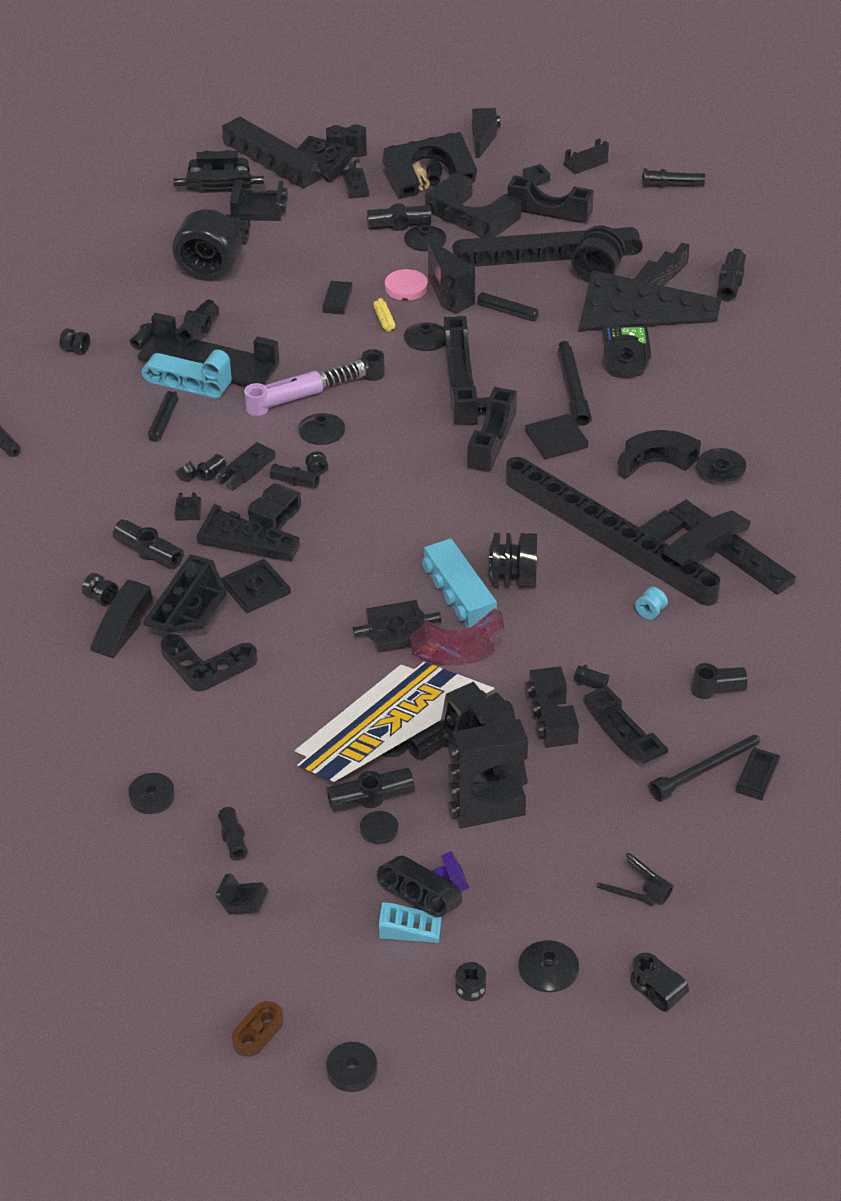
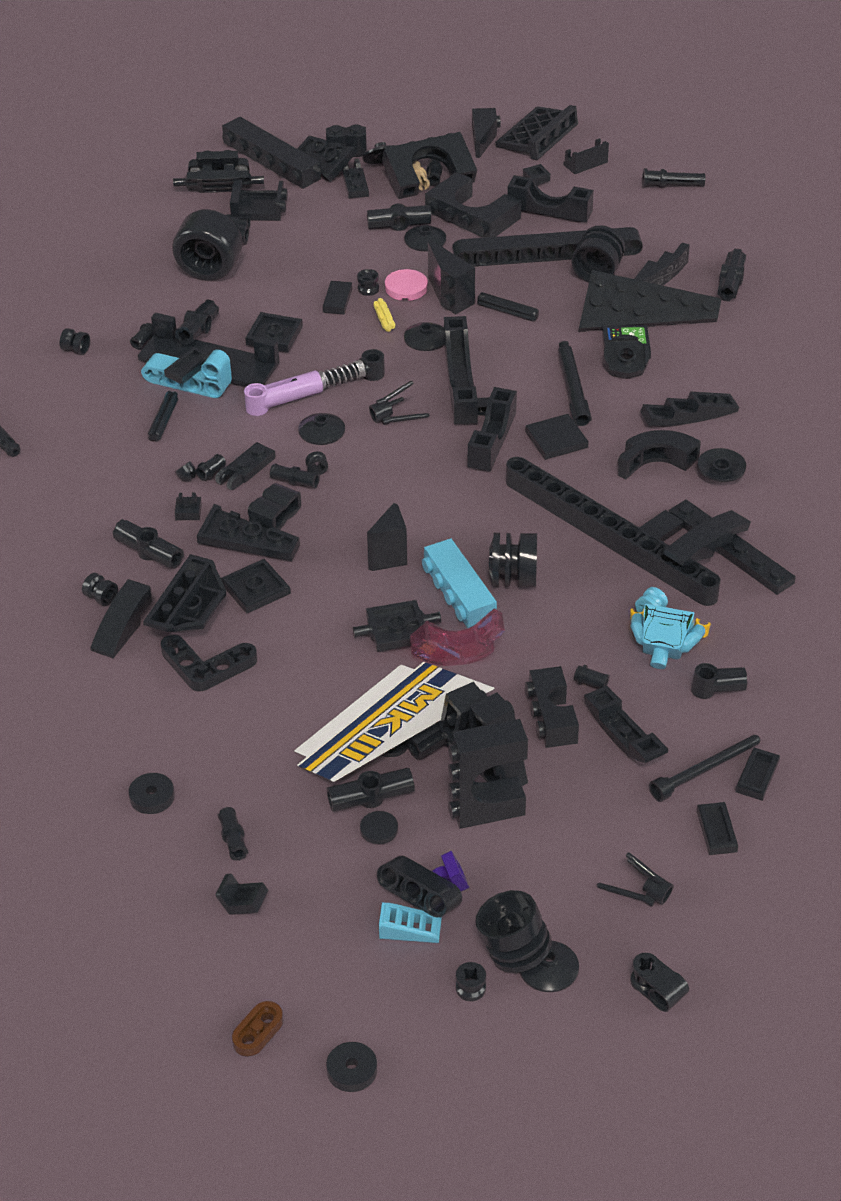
none -> black tile [164,347,210,385]
none -> black plate [245,312,303,352]
none -> black wheel [357,269,379,296]
none -> black dish [362,142,392,164]
none -> black slope [367,503,407,571]
none -> black plant [369,381,430,425]
none -> black wheel [476,890,552,973]
none -> black fence [495,105,578,160]
none -> medium azure torso [630,604,711,669]
none -> black slope [640,391,740,426]
none -> black tile [697,802,738,855]

